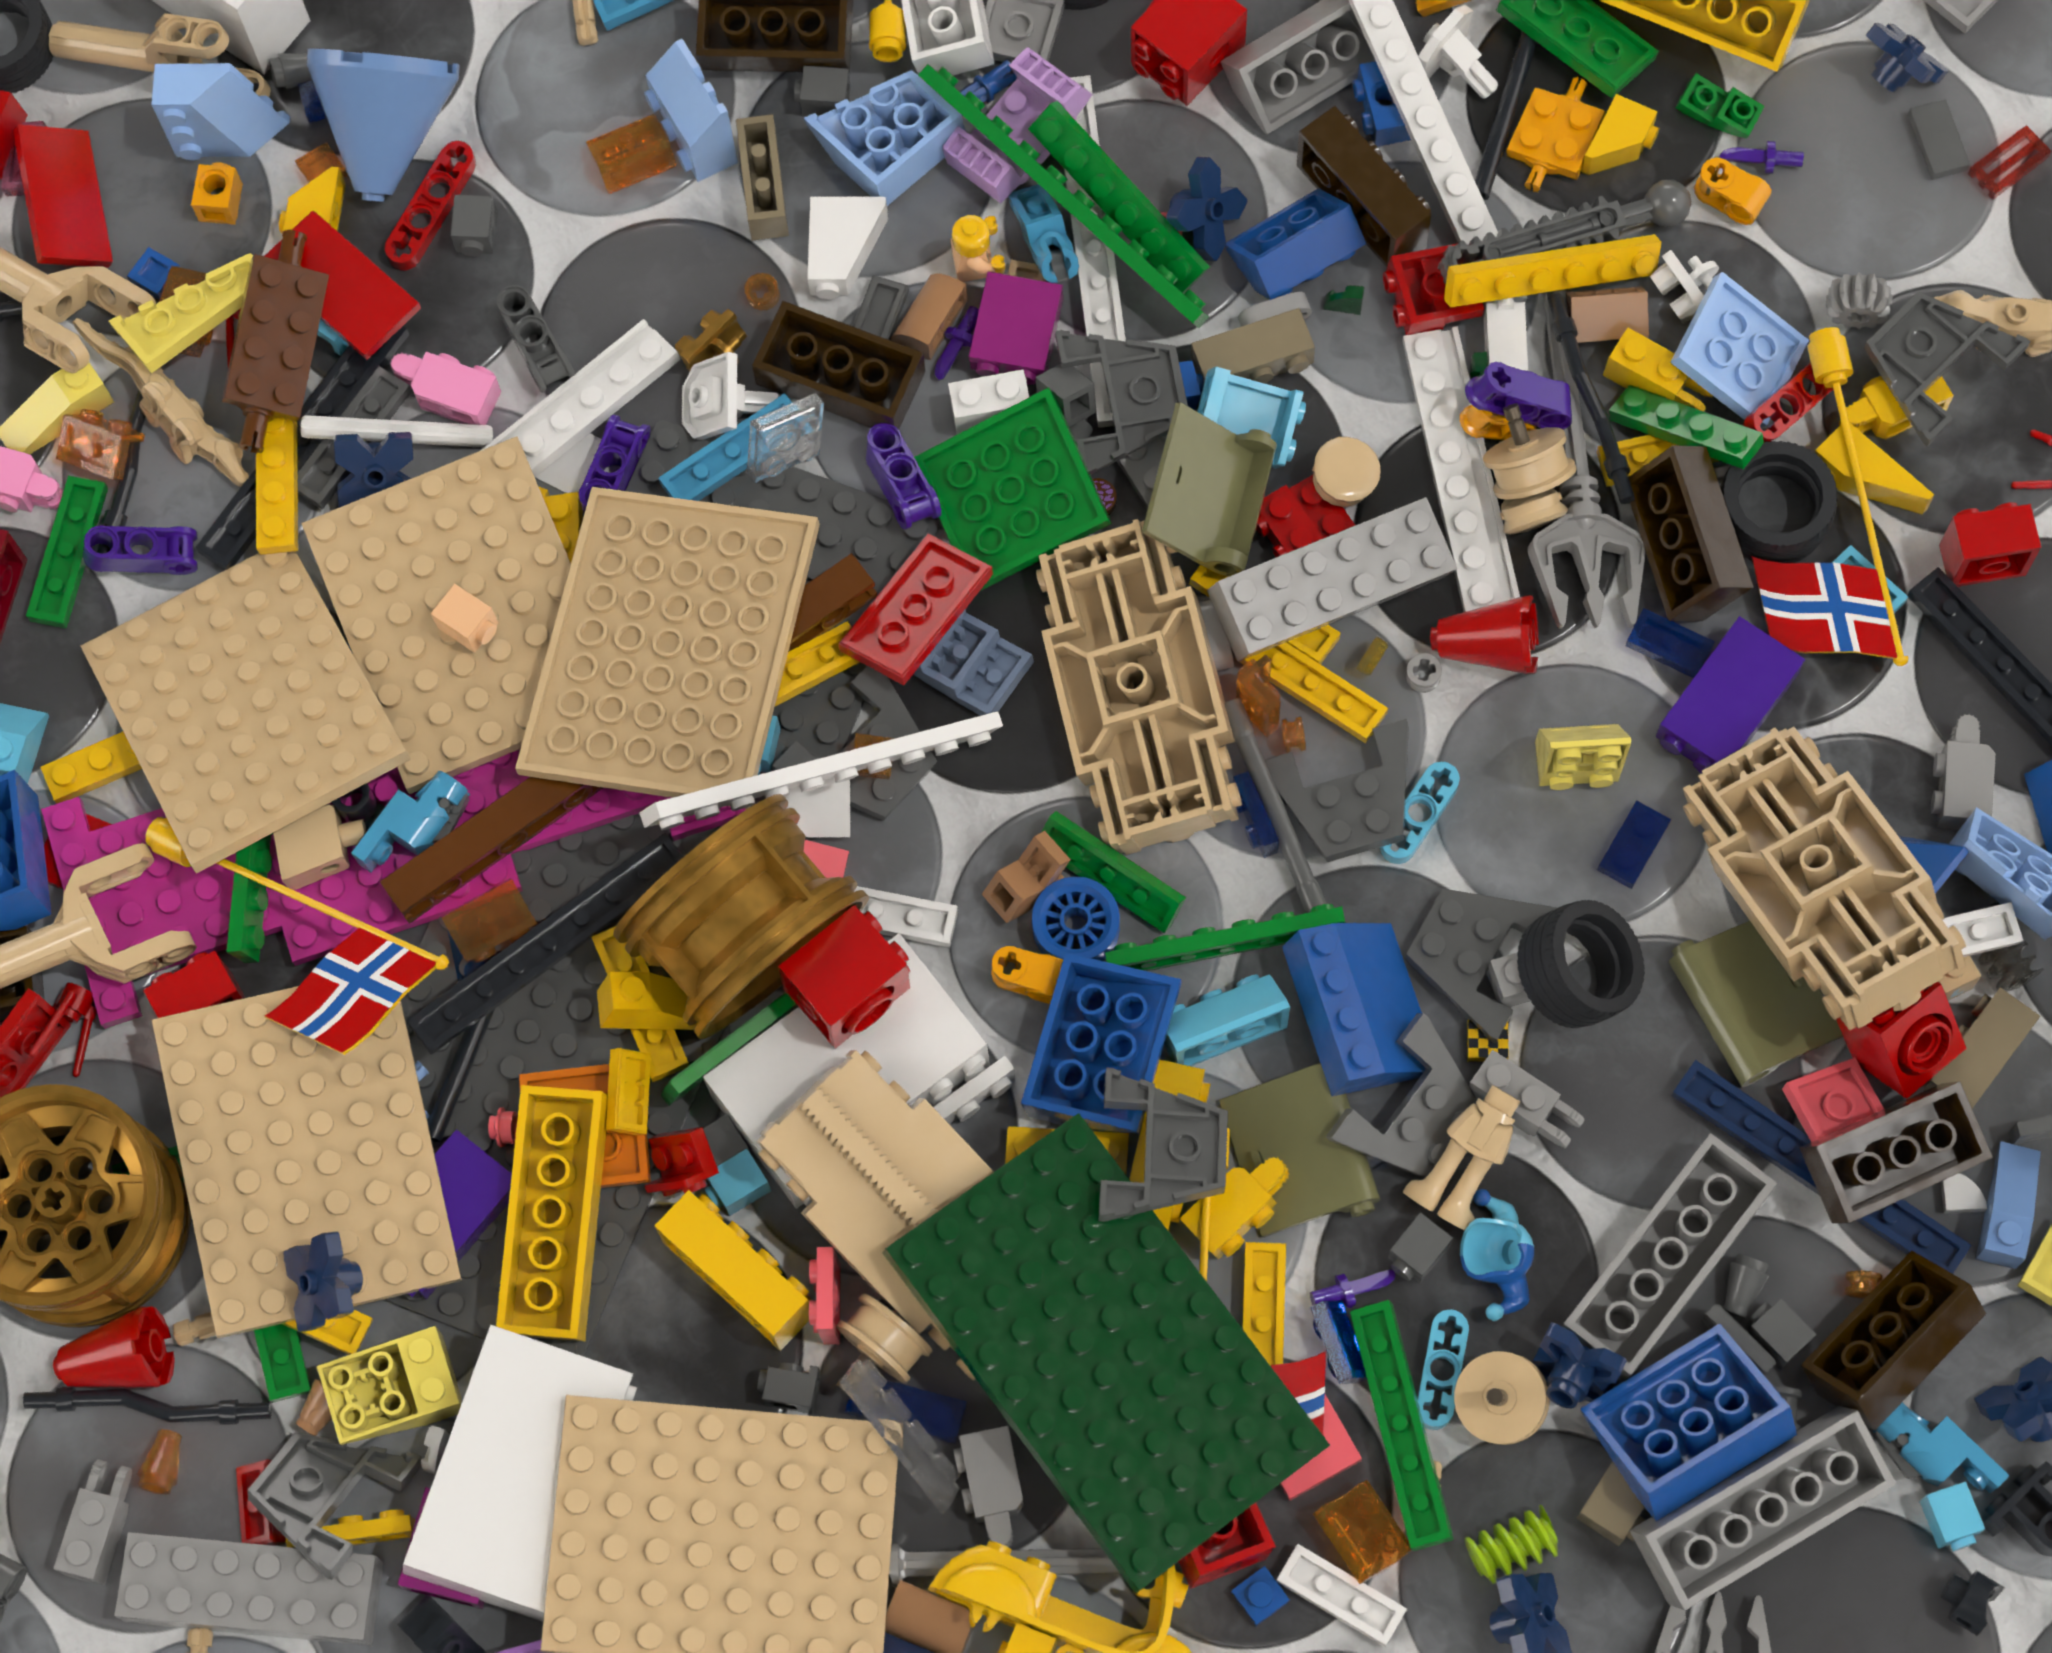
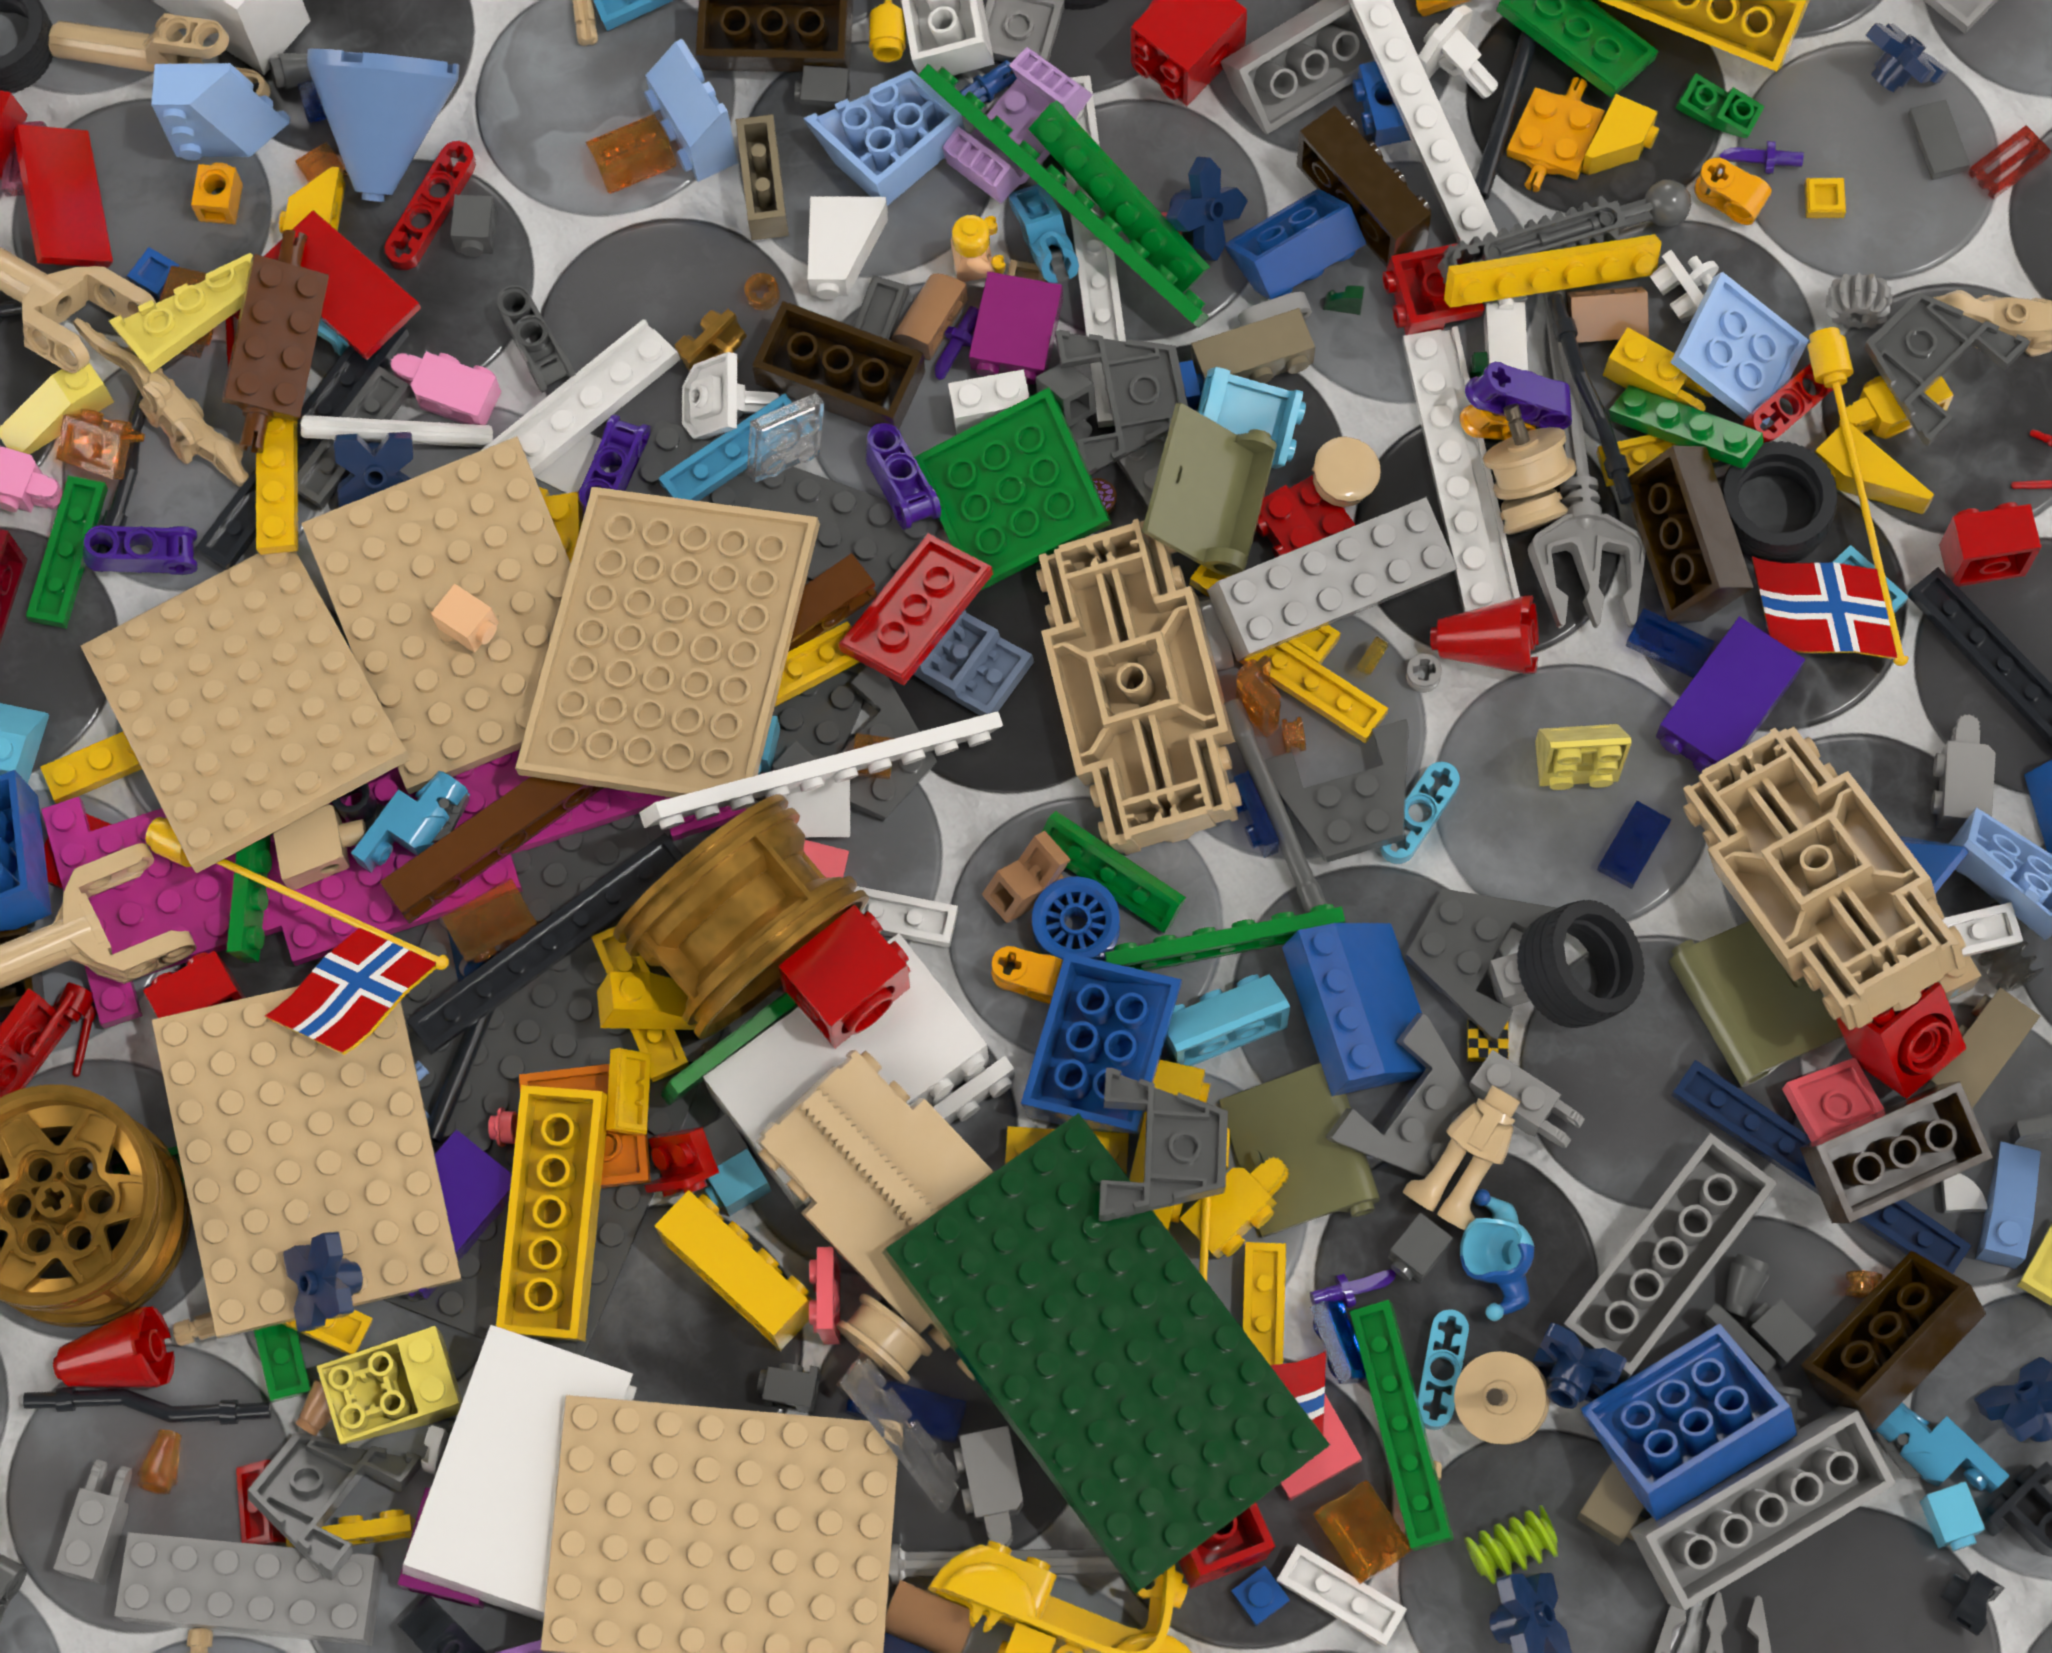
none -> yellow tile [1804,178,1846,218]

